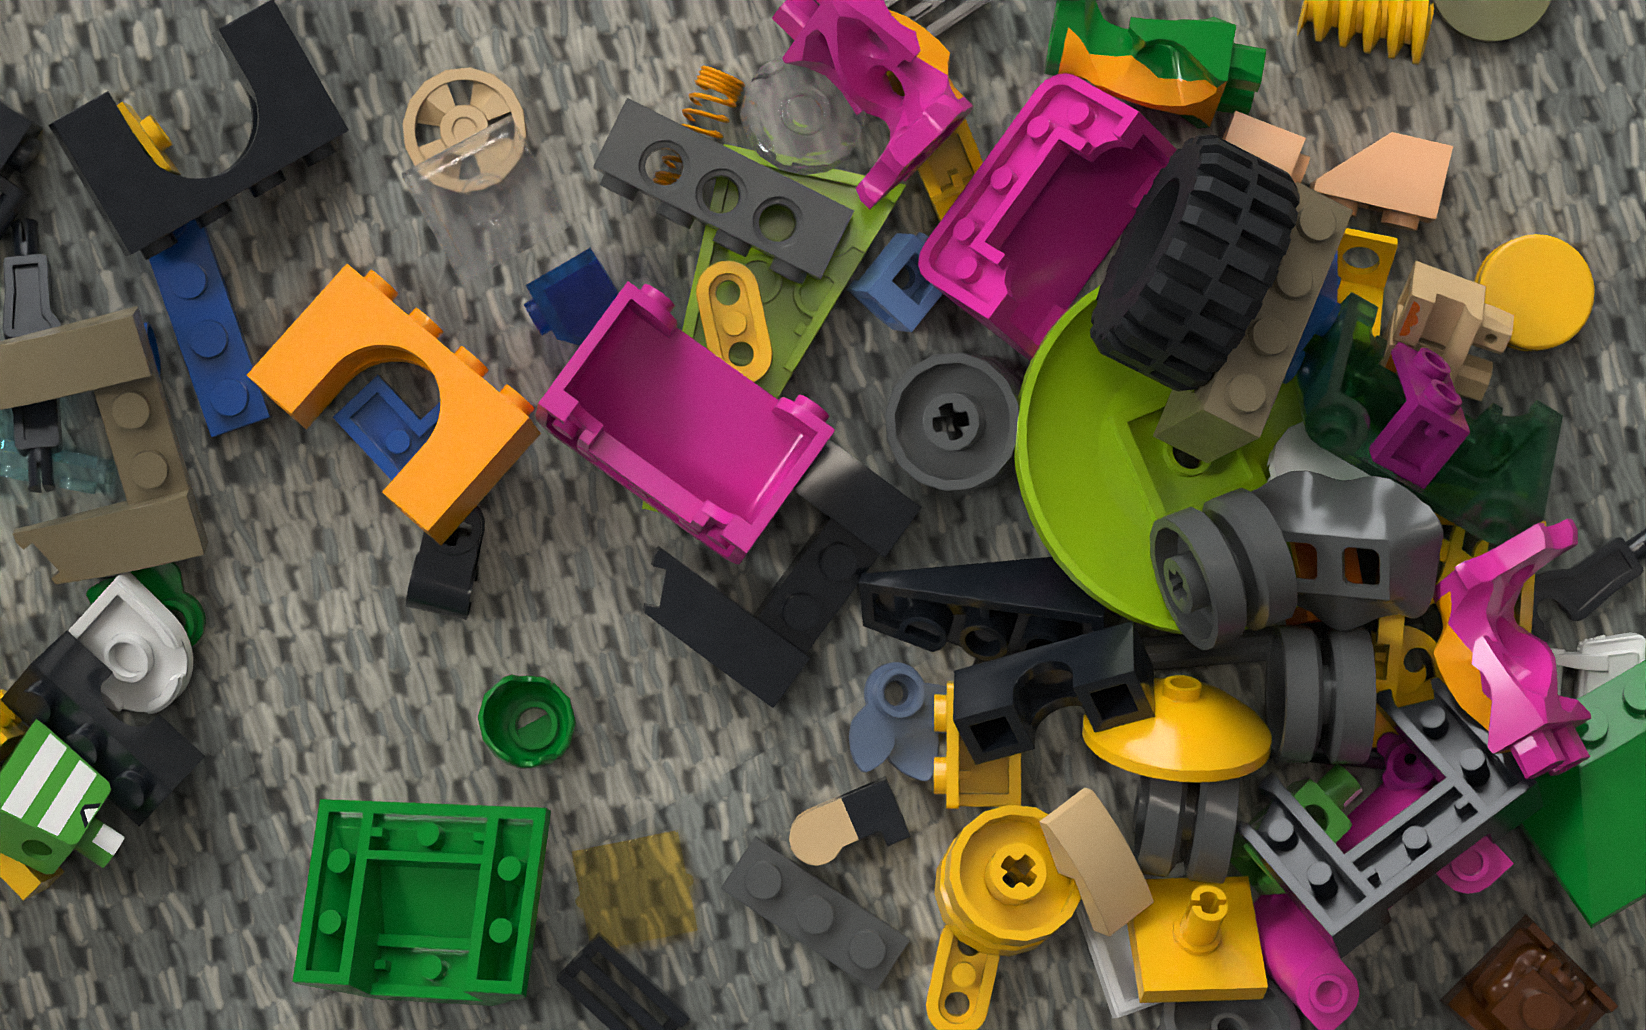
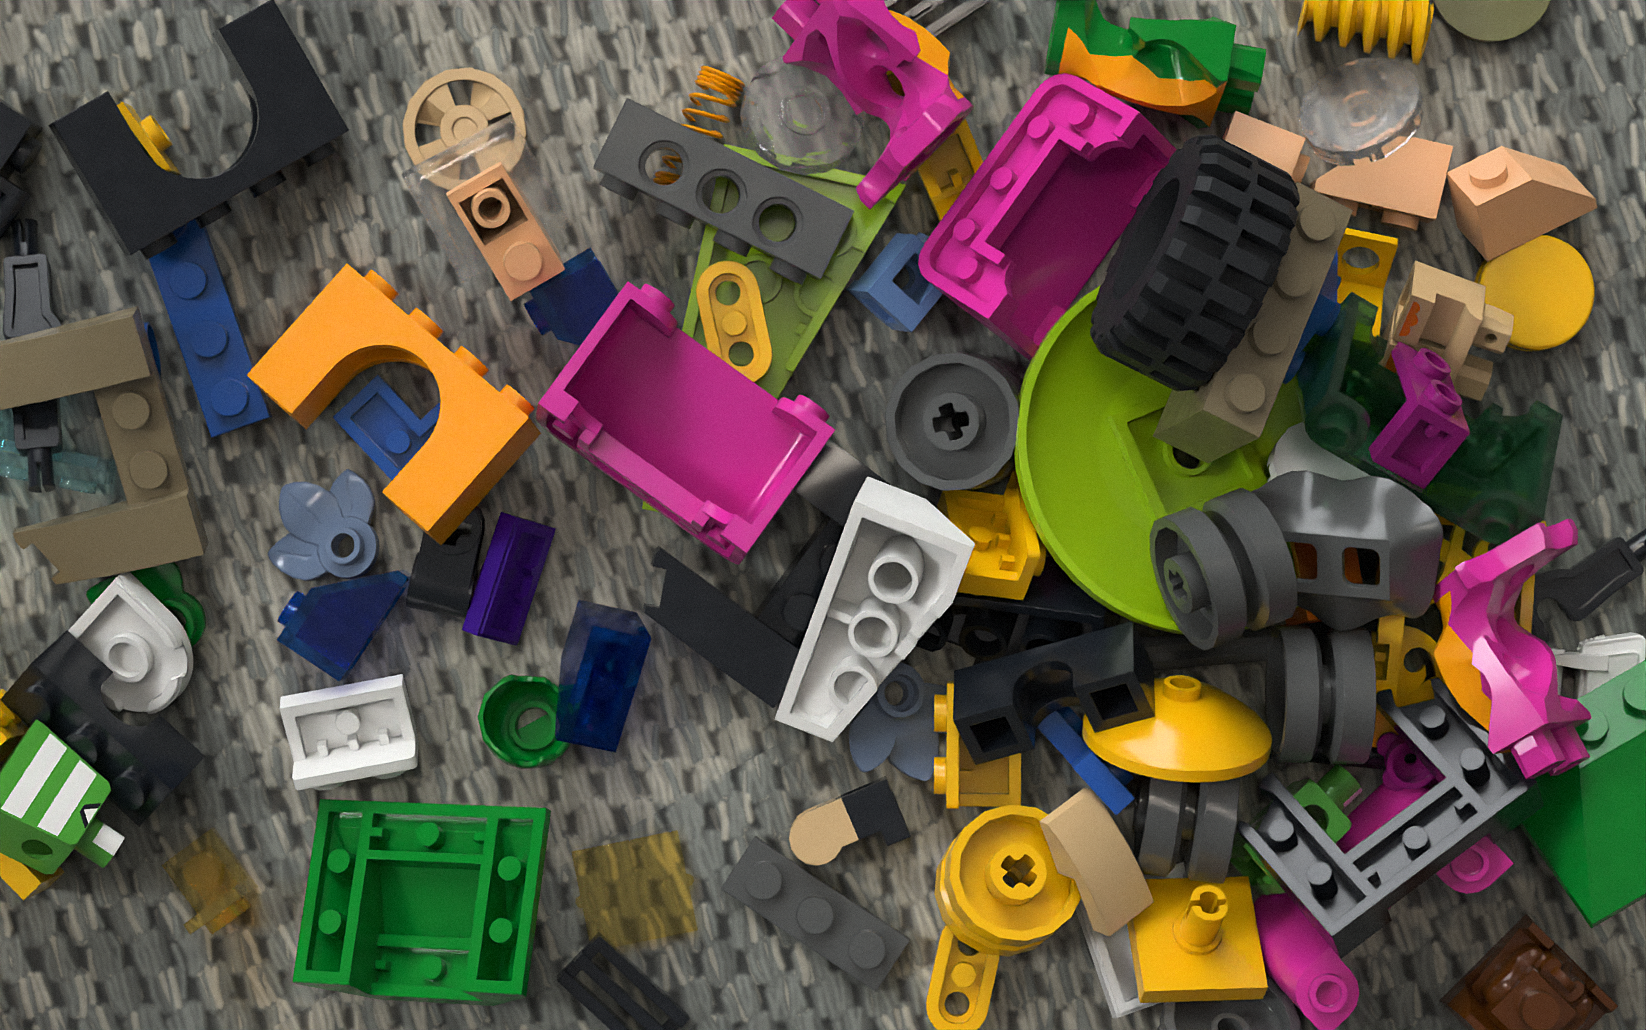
none -> clear yellow bracket [162,827,258,935]
none -> sand blue plate [268,469,380,581]
none -> clear blue slope [277,569,411,681]
none -> white bracket [279,674,419,790]
none -> light nougat slope [446,161,565,301]
none -> dark purple plate [462,512,556,646]
none -> clear blue slope [555,600,652,753]
none -> white wedge [774,476,975,742]
none -> yellow bracket [937,470,1046,600]
none -> blue plate [1037,706,1135,815]
none -> clear tile [1298,58,1424,166]
none -> light nougat slope [1446,146,1597,262]

